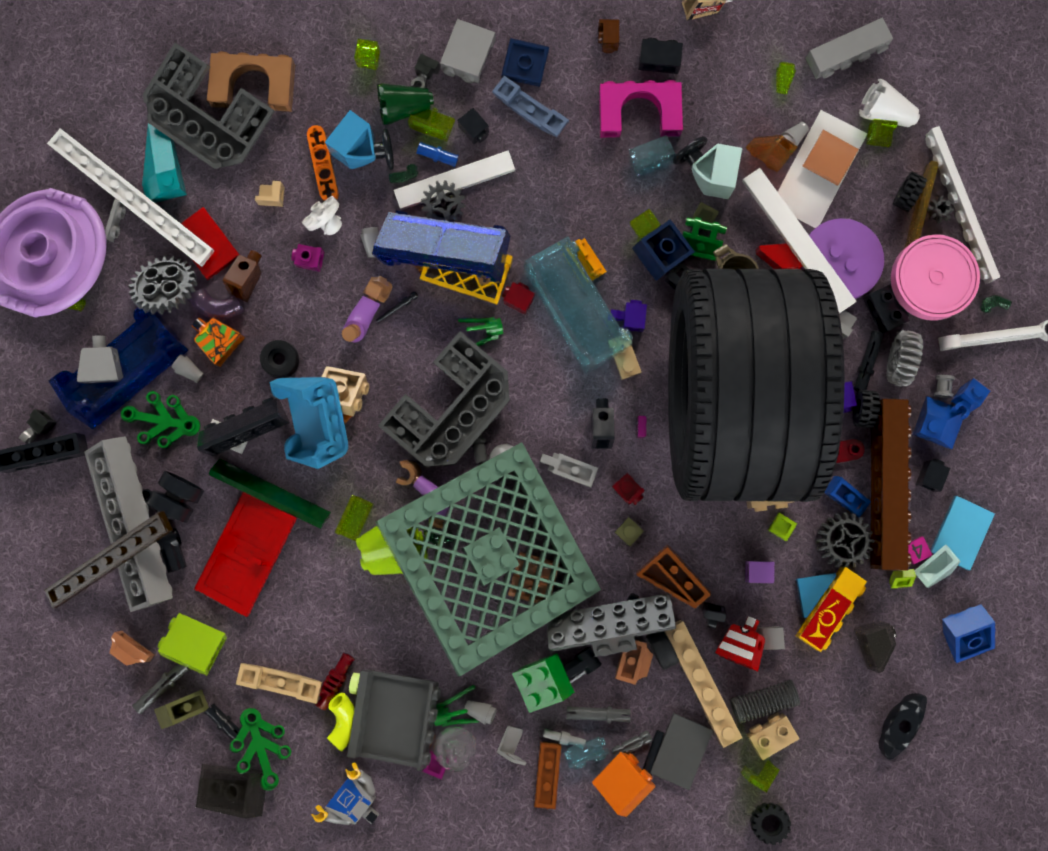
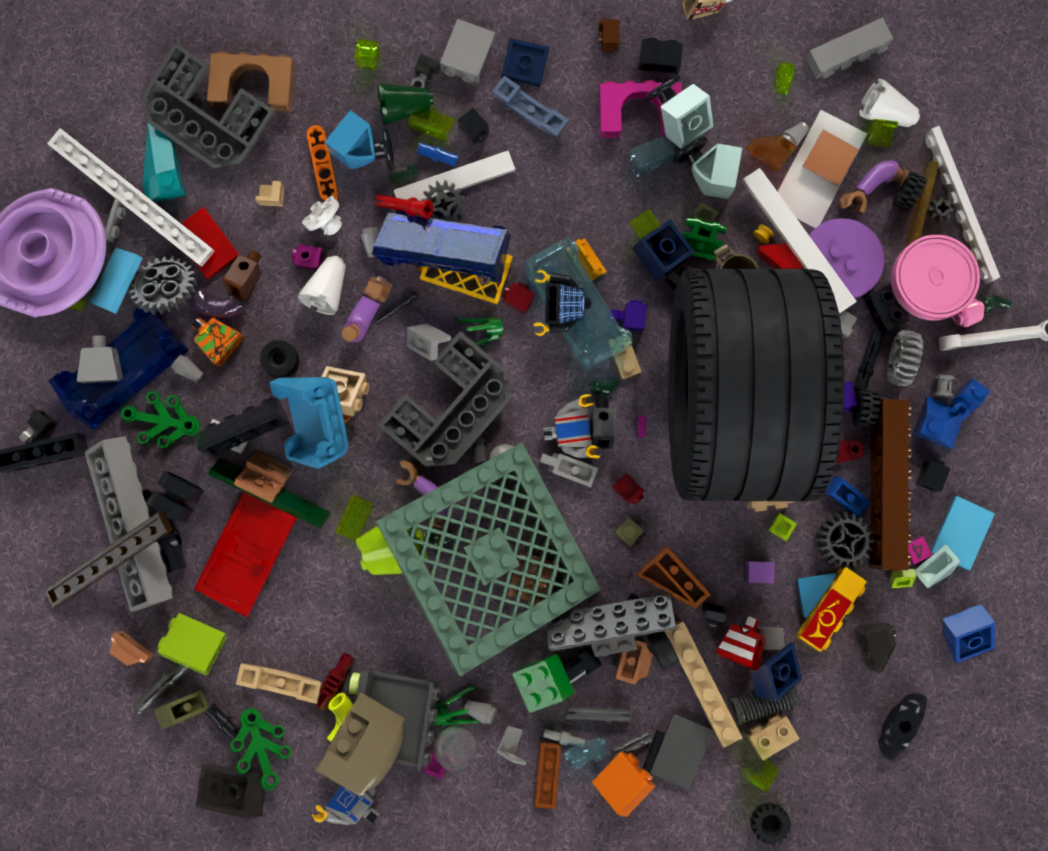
none -> medium azure tile [89,247,142,314]
none -> nougat slope [234,451,294,503]
none -> white cone [298,256,346,315]
none -> dark tan slope [315,692,404,797]
none -> red pin [375,194,433,219]
none -> light grey panel [407,323,451,361]
none -> black torso [533,270,592,336]
none -> torso [543,394,600,459]
none -> clear green arm [589,377,621,396]
none -> light aqua piece [644,74,714,149]
none -> dark blue slope [751,642,802,702]
none -> yellow bush [753,224,774,244]
none -> piece [838,160,908,213]
none -> bright pink head [951,298,985,327]

